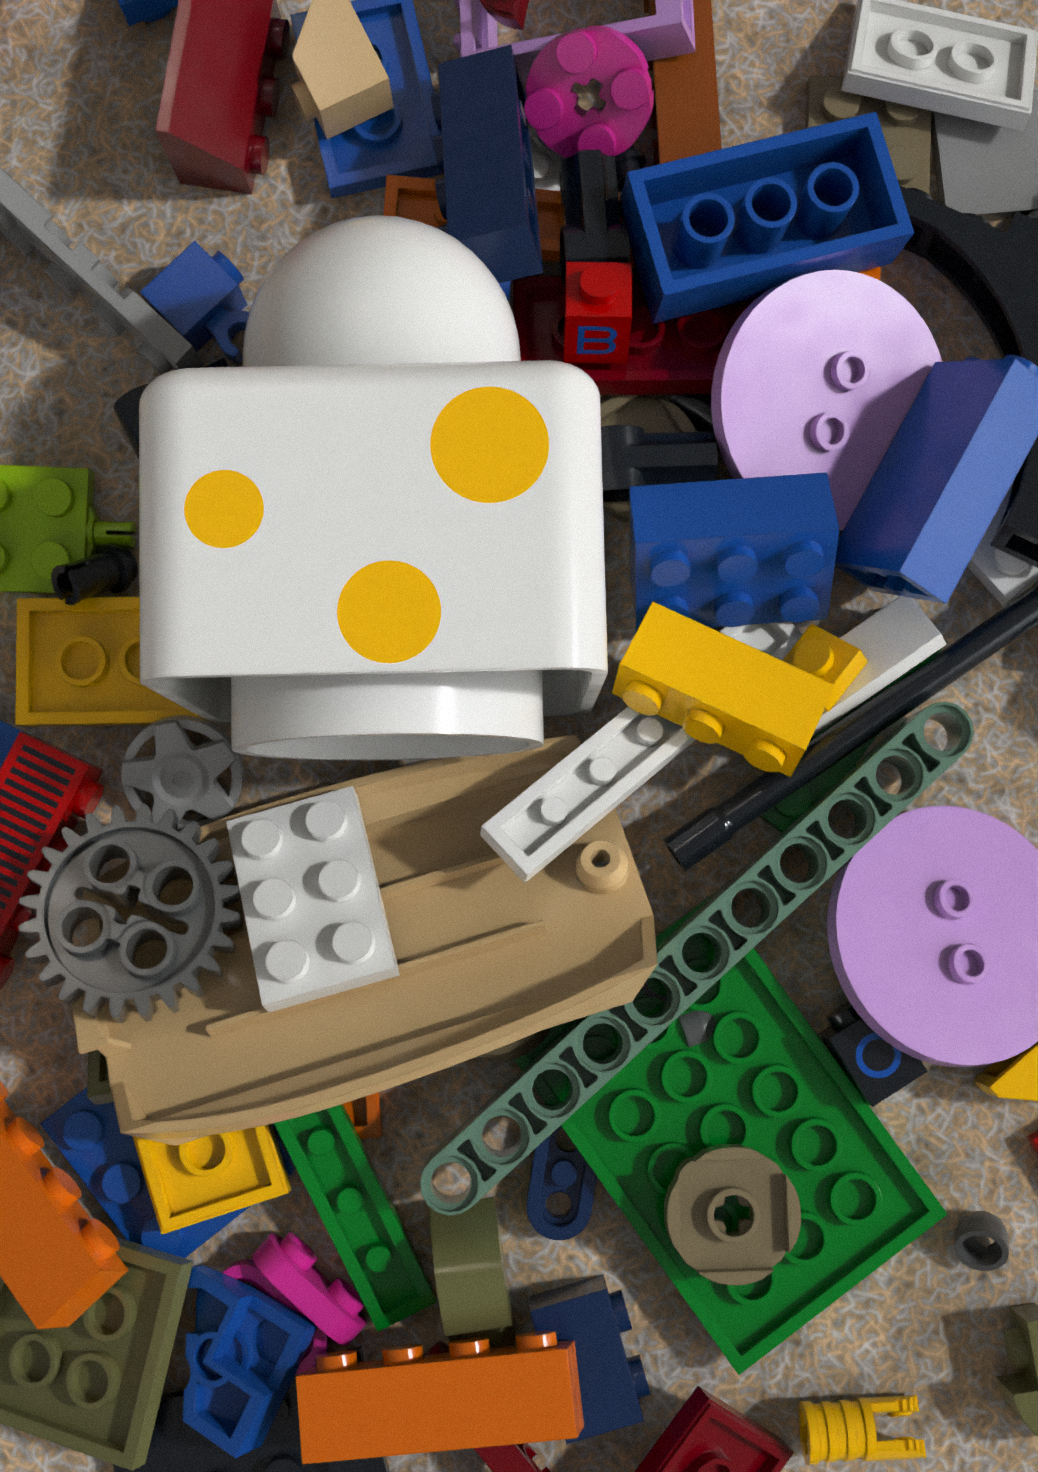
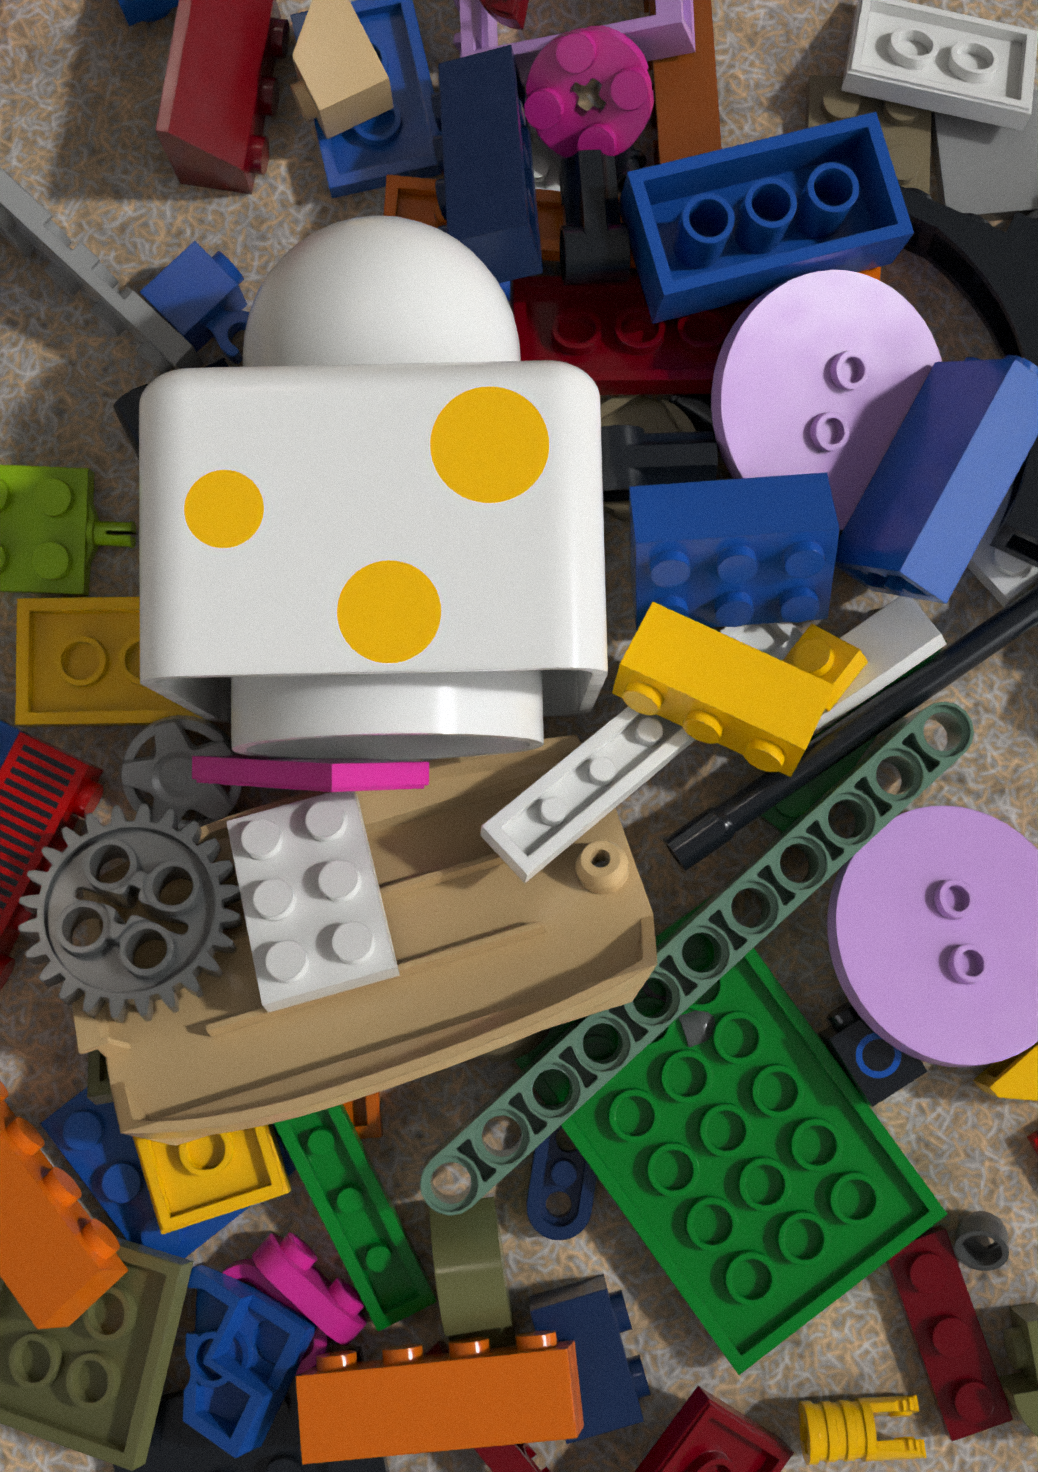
black pin [51,543,138,605] -> none
red brick [563,262,632,364] -> none
dark tan plate [664,1144,801,1285] -> none
none -> dark pink tile [192,755,429,792]
none -> dark red plate [886,1225,1013,1441]

